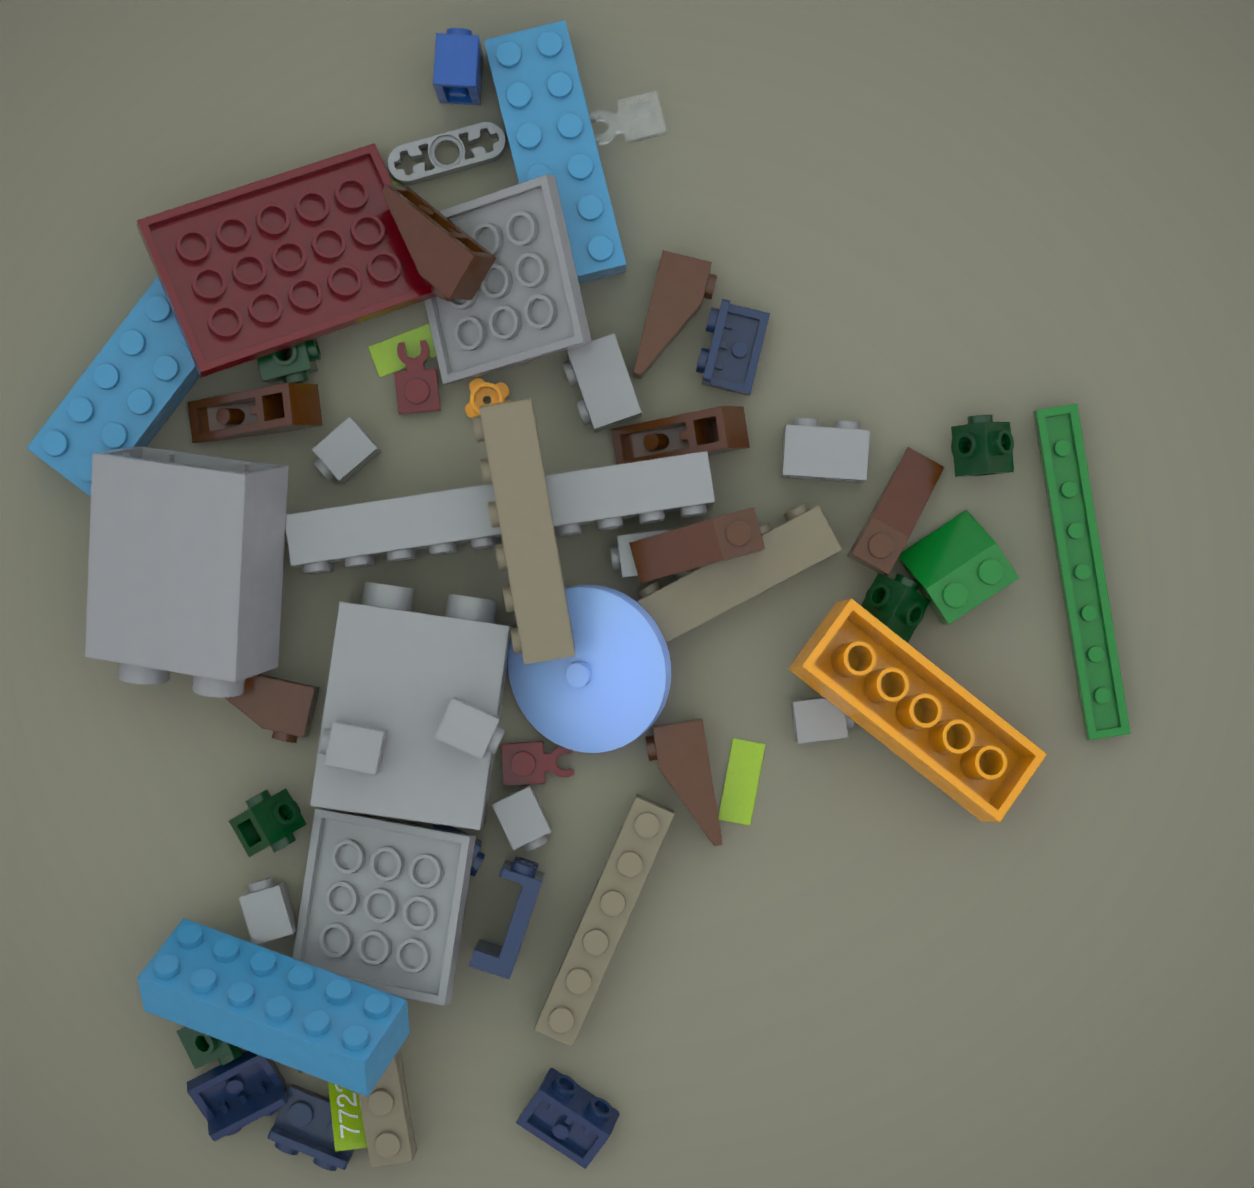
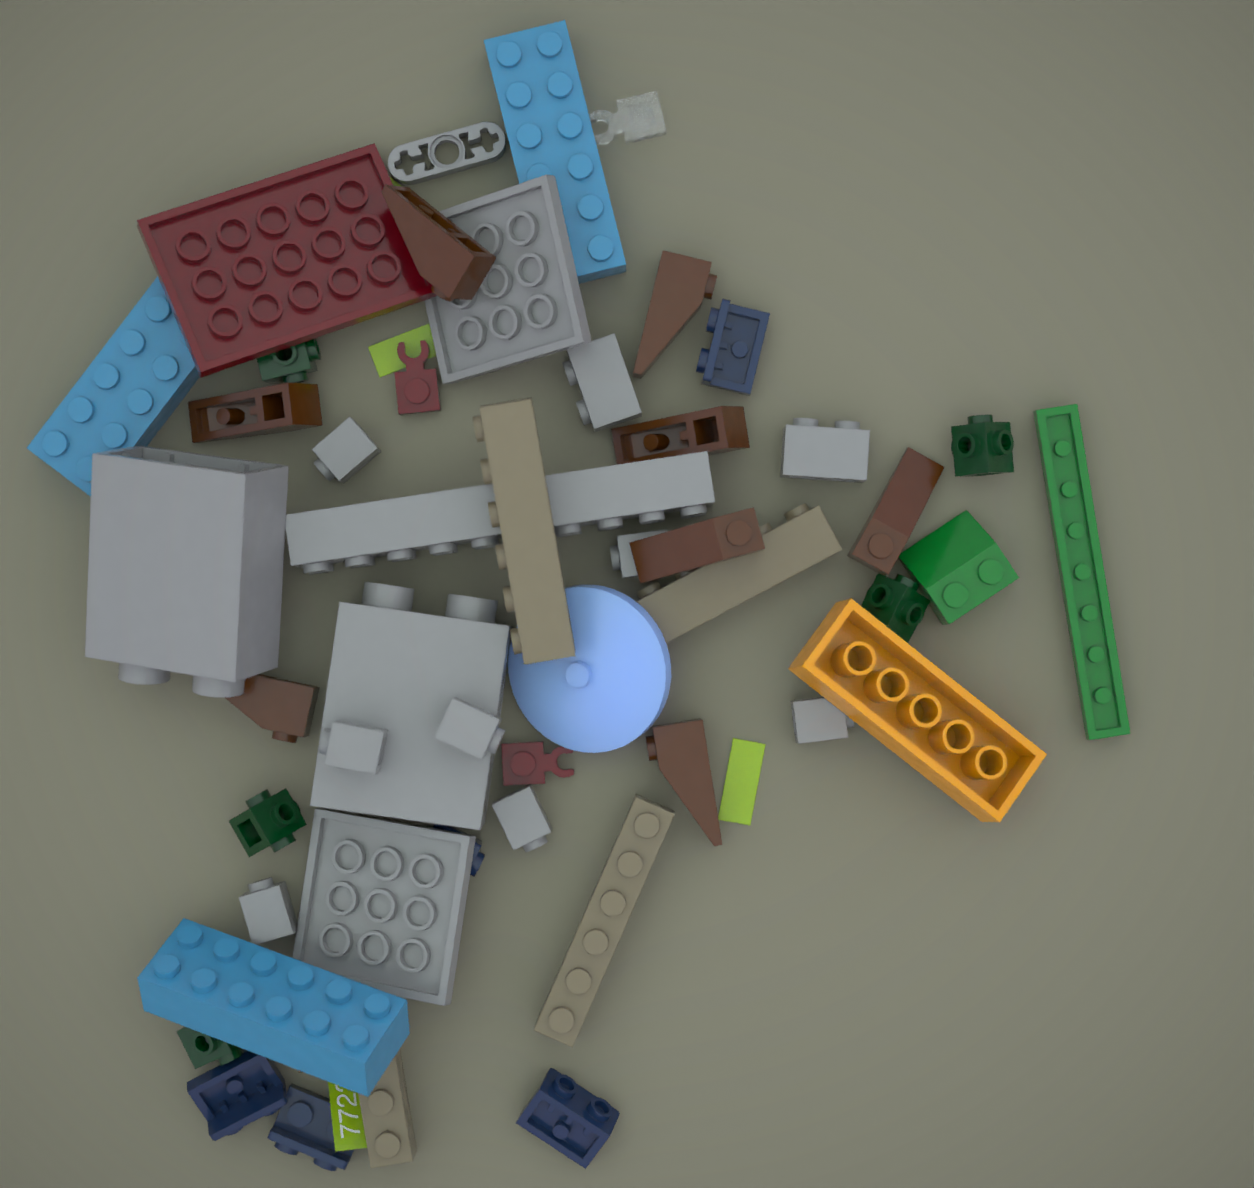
blue brick [433,28,484,105] -> none
light orange plate [465,378,510,419] -> none
dark blue panel [469,856,545,979] -> none

